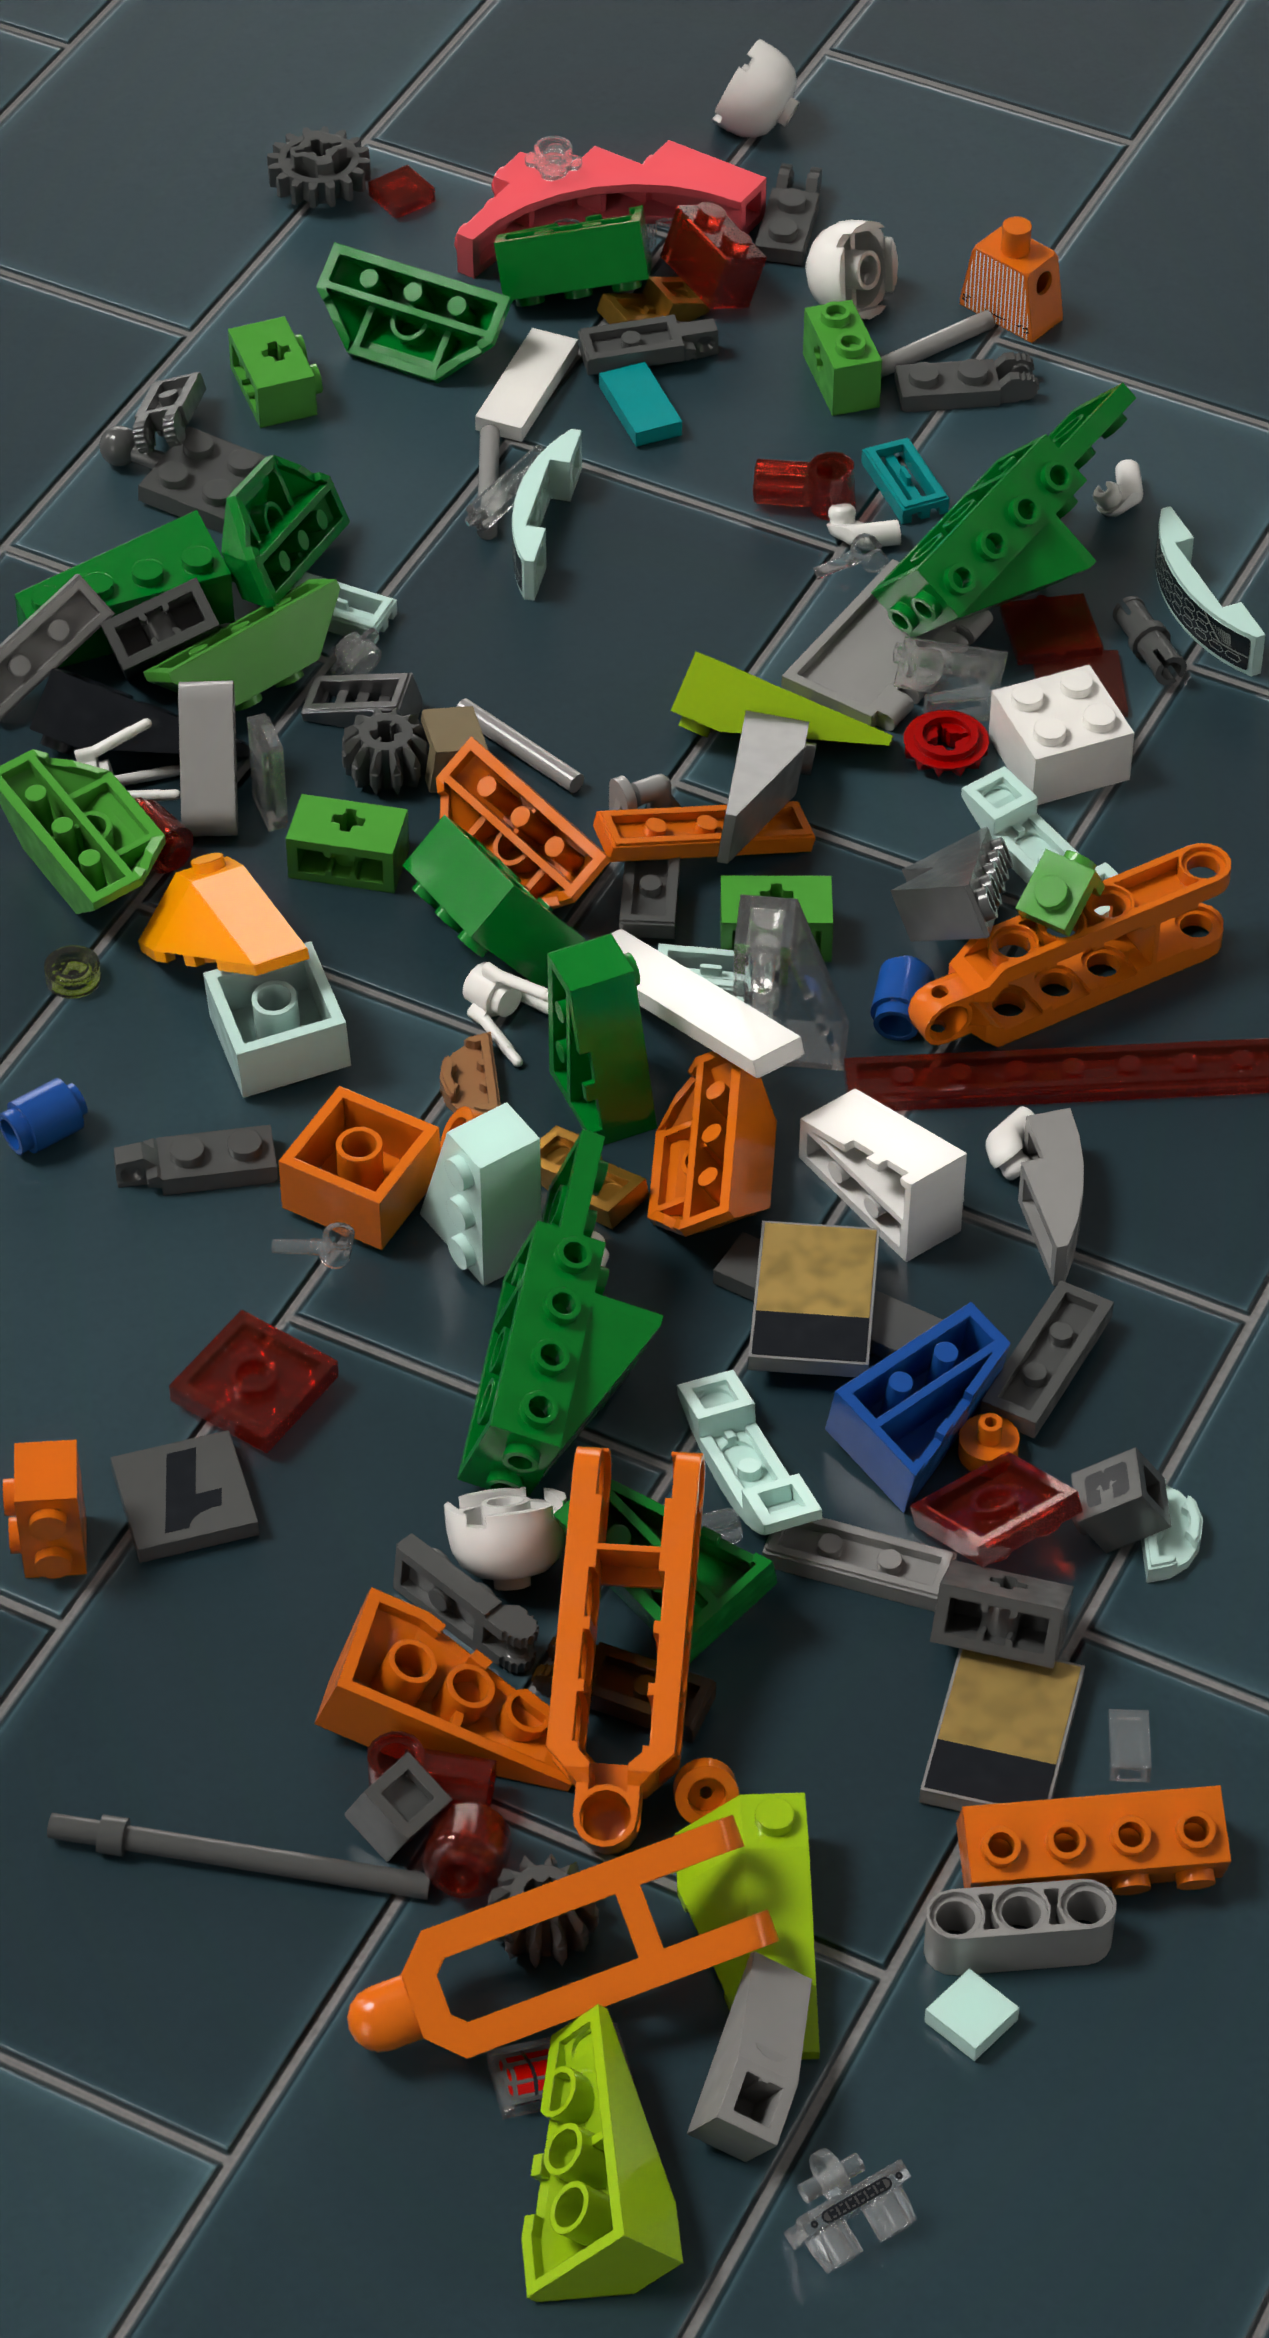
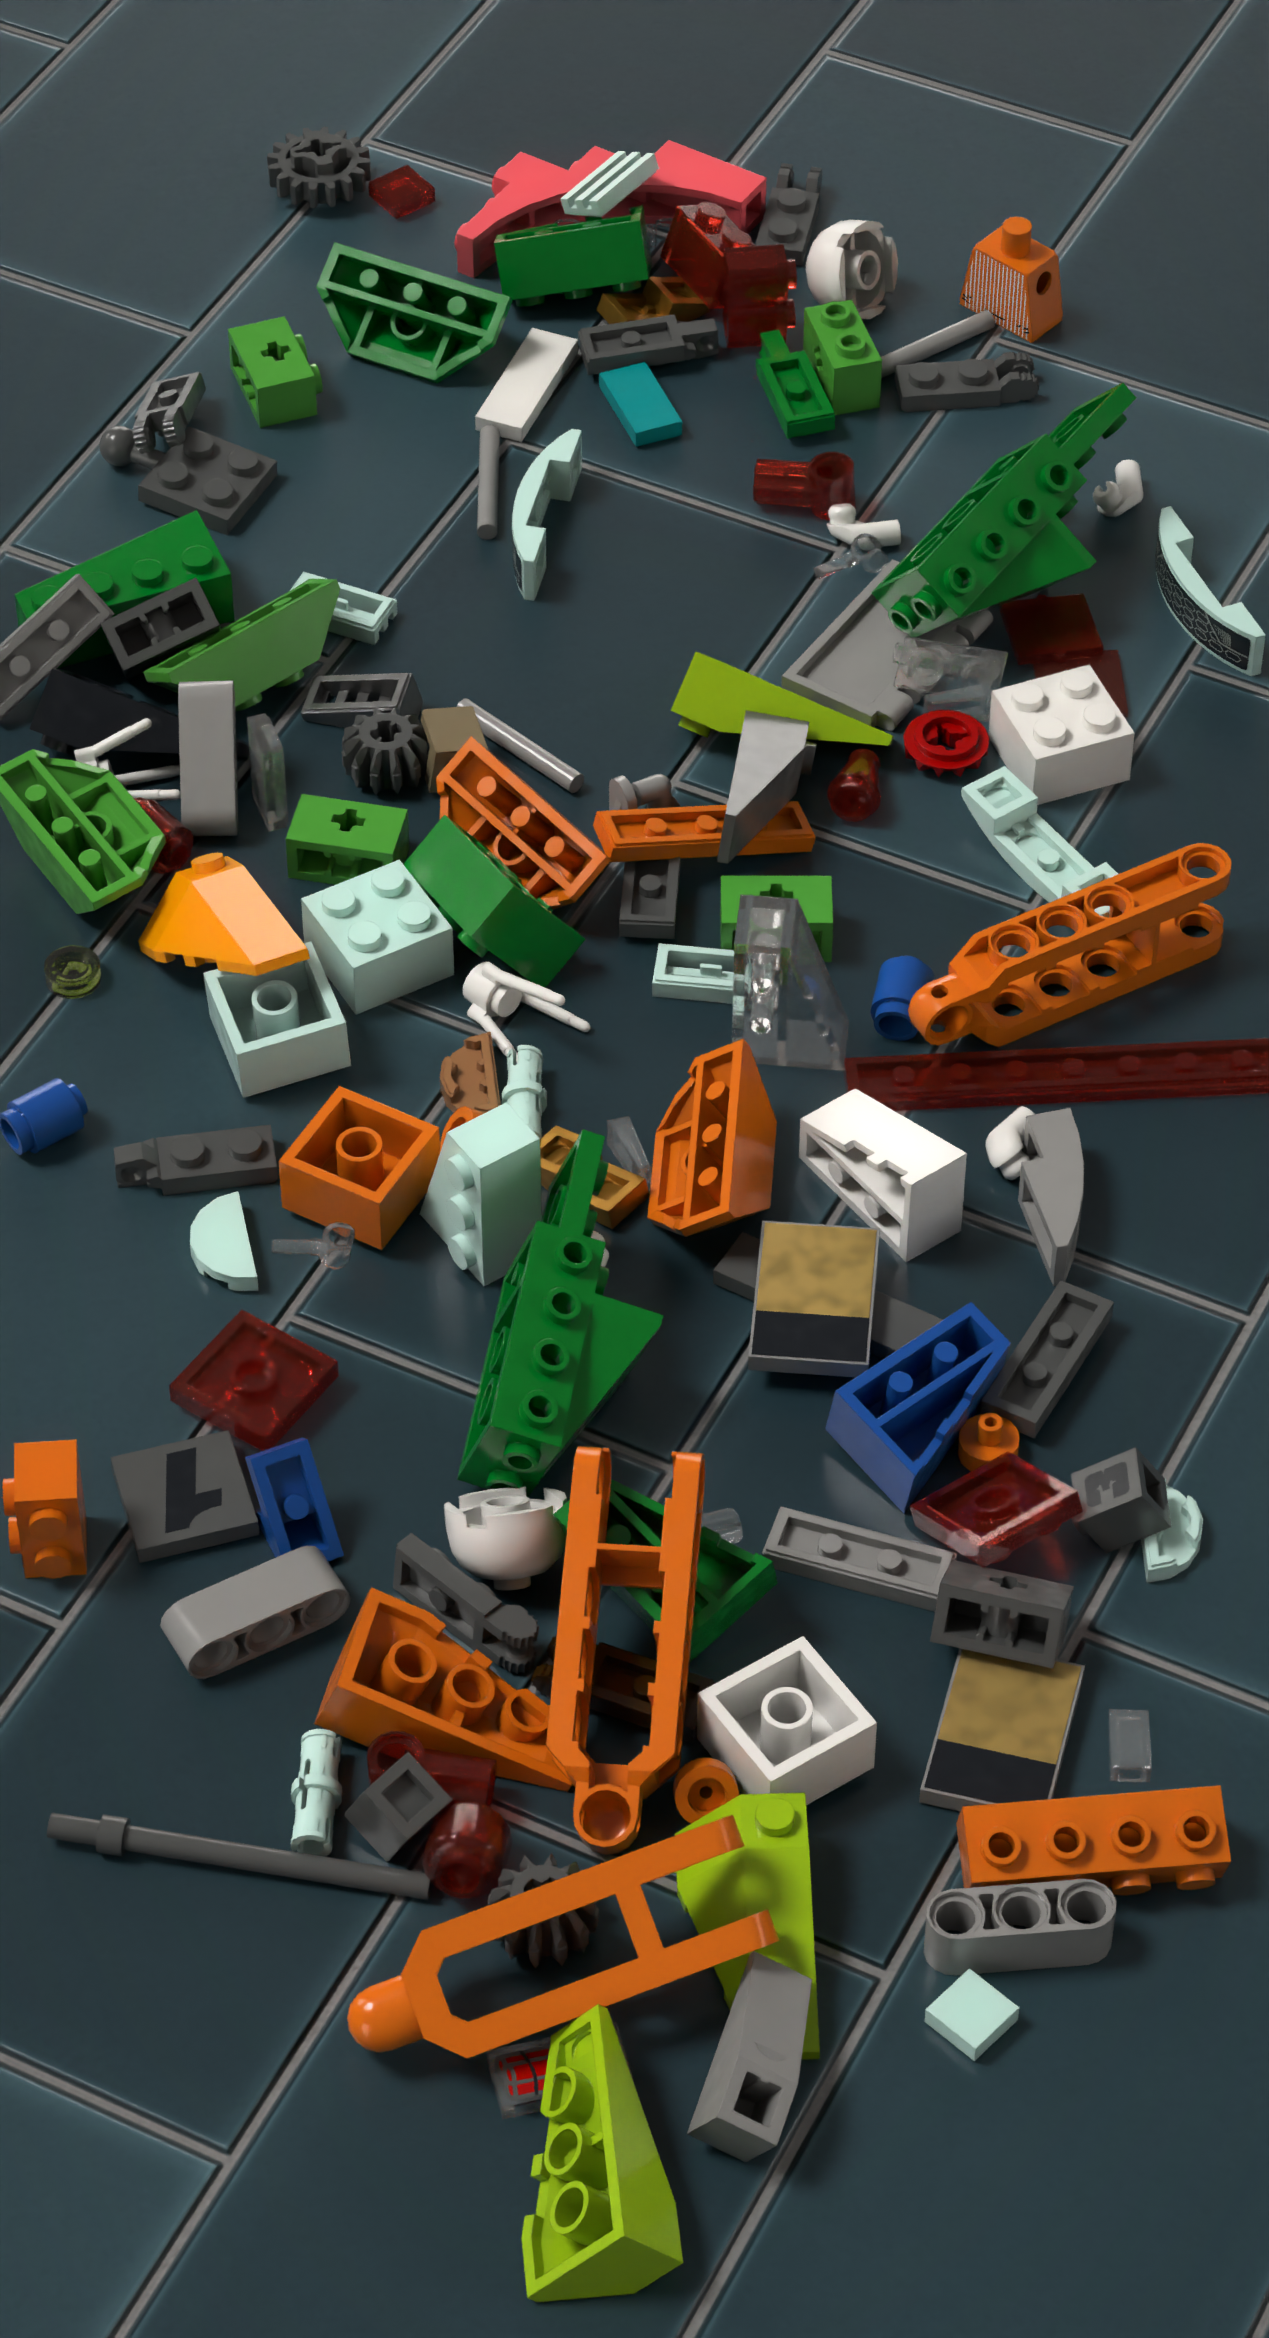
green wedge [221,455,350,608] -> none
clear plate [330,628,382,675] -> none
clear axle [465,445,544,532] -> none
clear plate [525,136,582,181] -> none
green wedge [547,933,657,1146] -> none
white tile [611,929,805,1078] -> none
light aqua slope [677,1370,822,1535] -> none
white cylinder [712,39,800,138] -> none
clear hips [784,2148,917,2274] -> none
teal tile [861,437,950,525] -> none
dark grey slope [890,827,1013,942] -> none
bright green bracket [1015,849,1105,937] -> none
dark grey pin [1113,596,1187,685] -> none
none -> light grey beam [160,1546,351,1679]
none -> light aqua tile [190,1191,258,1291]
none -> blue slope [245,1437,344,1561]
none -> light aqua pin [291,1729,342,1857]
none -> light aqua brick [301,859,454,1015]
none -> light aqua pin [502,1045,547,1139]
none -> light aqua tile [560,151,659,217]
none -> clear piece [607,1116,650,1191]
none -> white brick [697,1636,877,1805]
none -> clear red brick [722,244,797,348]
none -> green hinge [755,329,835,439]
none -> clear red cone [827,749,881,822]

